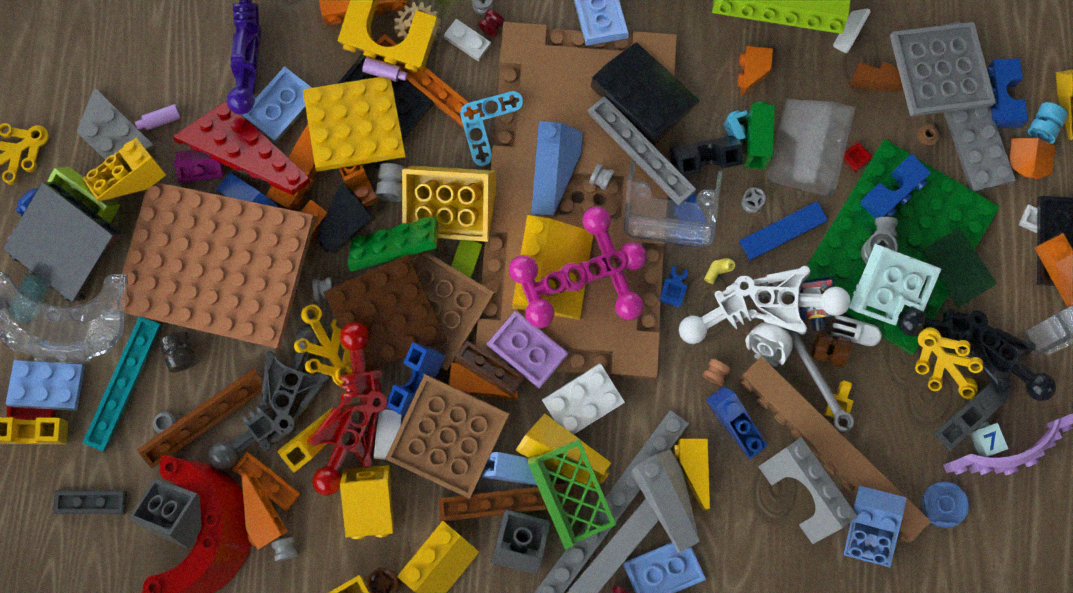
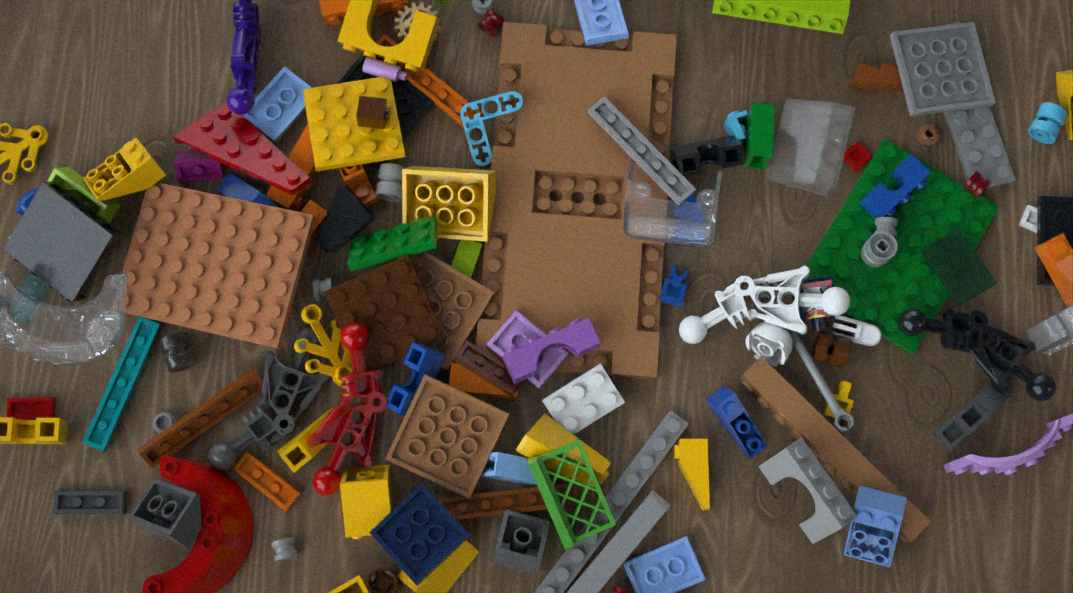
light blue plate [6,360,85,411] -> none
light grey wing [77,88,155,160] -> none
lavender cylinder [135,104,181,131] -> none
orange slope [242,472,288,550] -> none
white slope [374,410,403,460] -> none
white plate [443,19,491,62] -> none
dark pink piece [509,207,647,328] -> none
yellow slope [512,215,593,320] -> none
medium blue wedge [531,121,583,217] -> none
light grey wheel [589,163,615,191] -> none
black slope [591,42,700,146] -> none
light grey wedge [631,449,700,554] -> none
nougat wheel [702,359,731,386] -> none
light yellow arm [704,258,735,284] -> none
orange slope [737,46,773,95] -> none
blue tile [739,201,828,261] -> none
light grey wheel [741,187,766,213] -> none
white slope [833,8,870,53] -> none
light aqua piece [849,244,941,326] -> none
yellow plant [915,327,983,399] -> none
medium blue tile [921,481,969,528] -> none
light aqua brick [970,421,1008,457] -> none
blue arch [987,58,1028,129] -> none
orange slope [1008,138,1055,179] -> none
none -> reddish brown brick [356,96,391,129]
none -> dark blue plate [369,484,470,586]
none -> medium lavender arch [503,318,600,384]
none -> dark red wheel [963,171,992,199]

